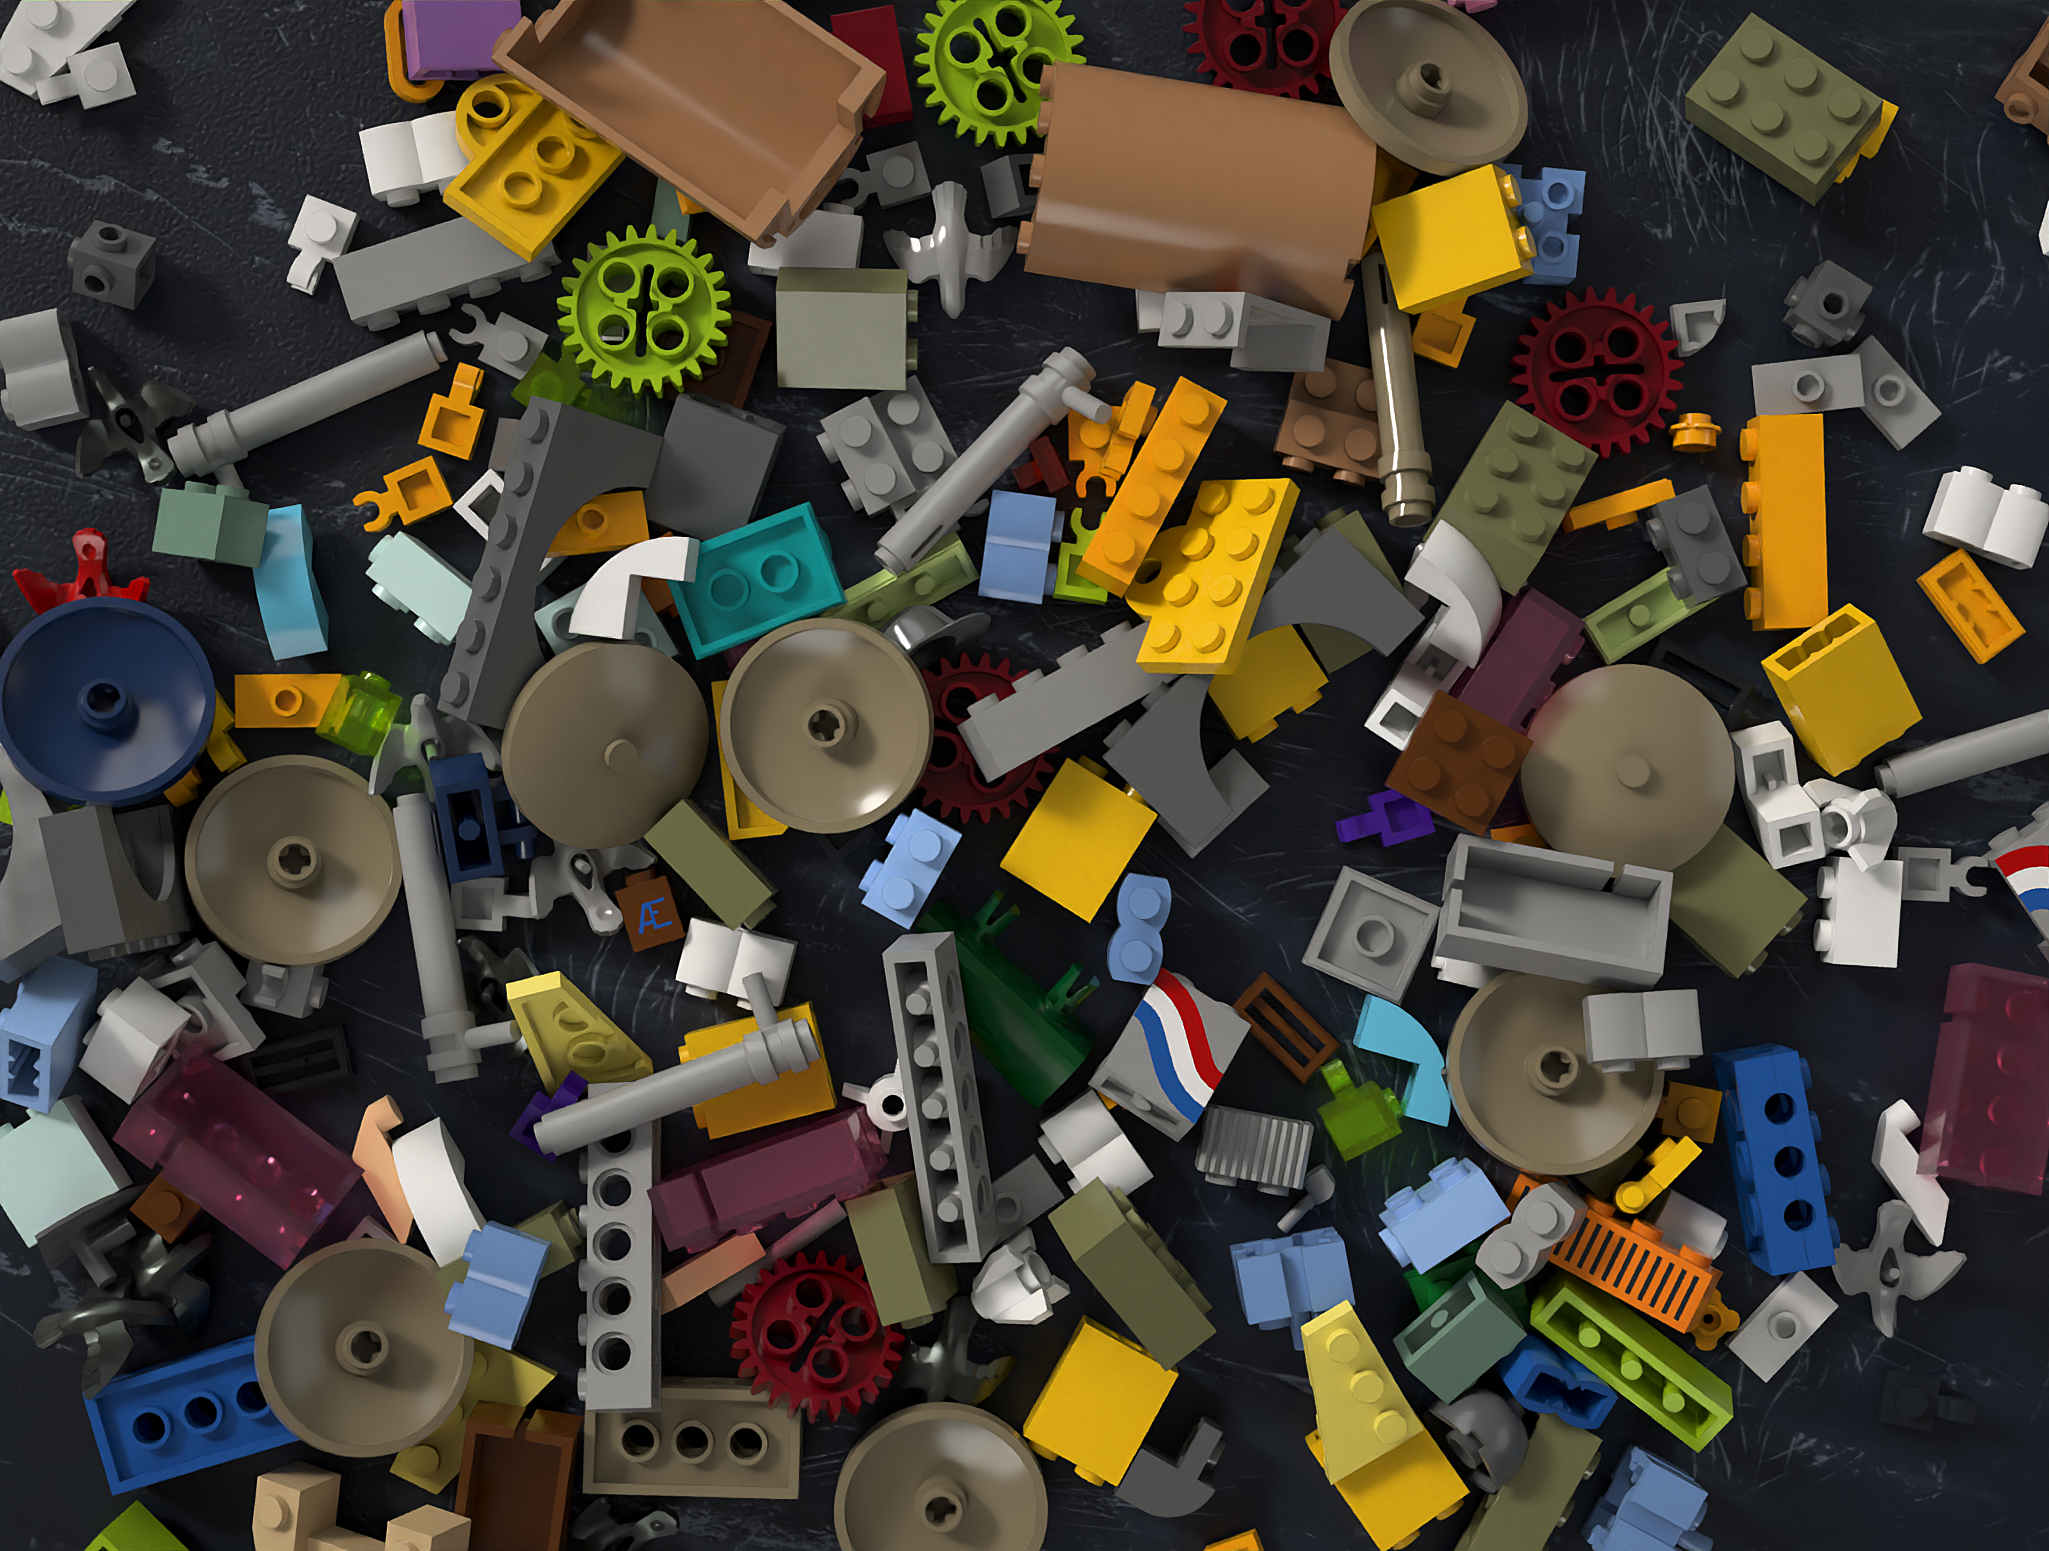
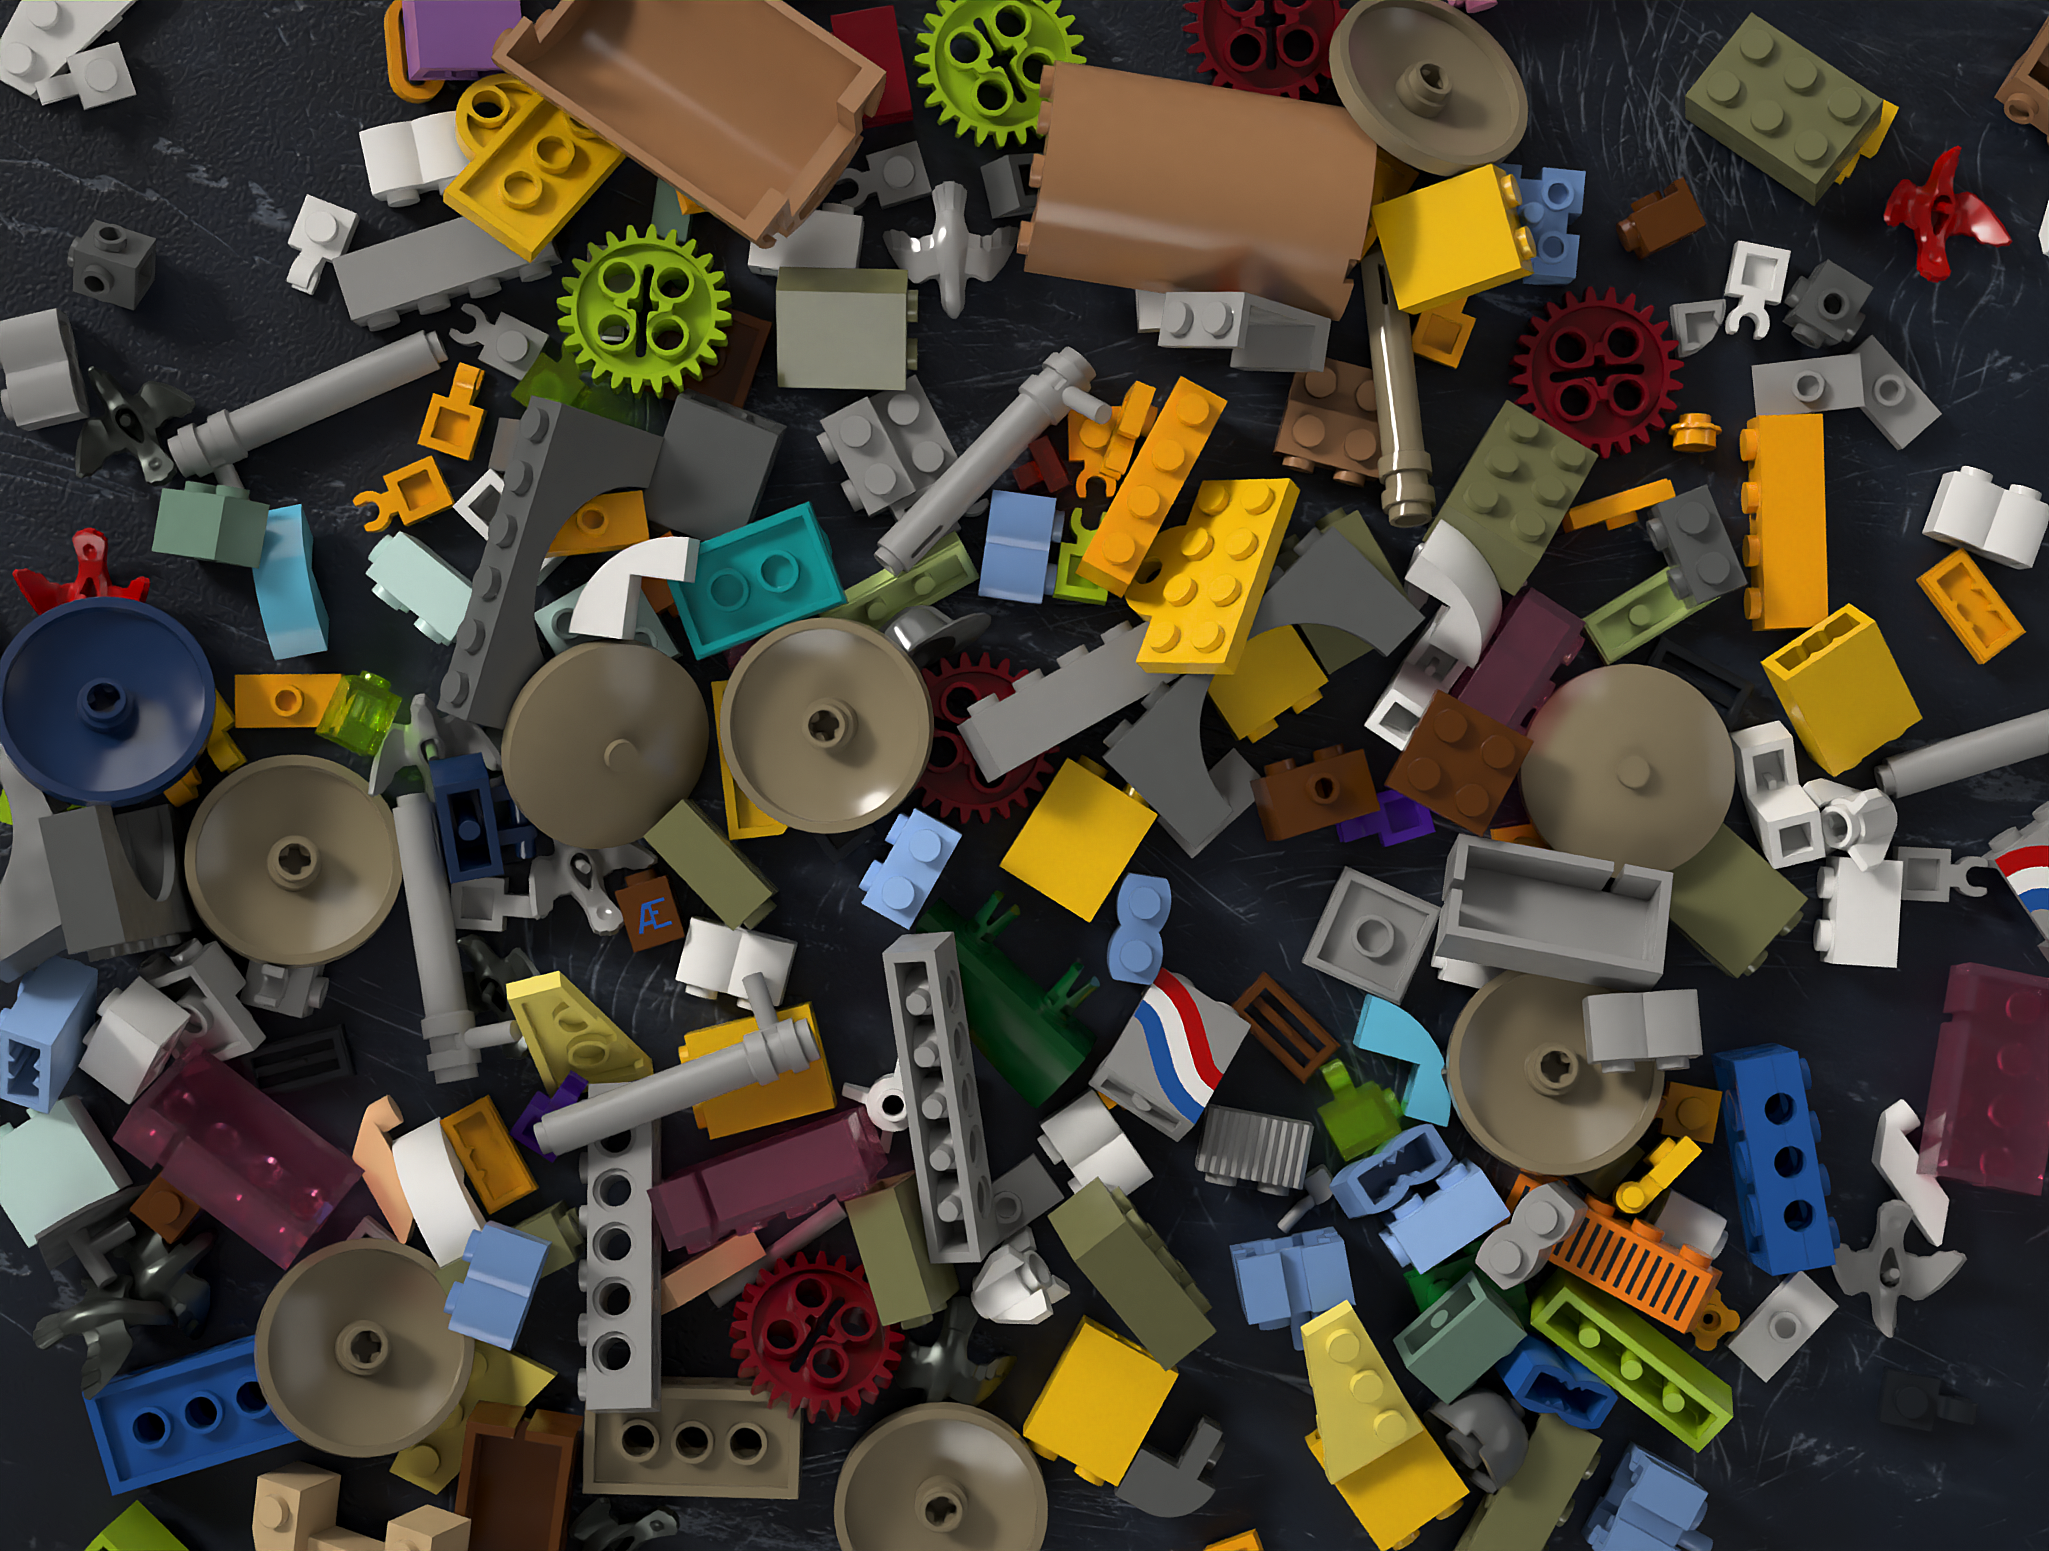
none -> light orange plate [439,1094,539,1215]
none -> reddish brown brick [1250,743,1381,842]
none -> medium blue brick [1329,1124,1452,1219]
none -> reddish brown brick [1615,177,1707,261]
none -> white plate [1724,241,1791,340]
none -> red animal [1884,146,2013,283]

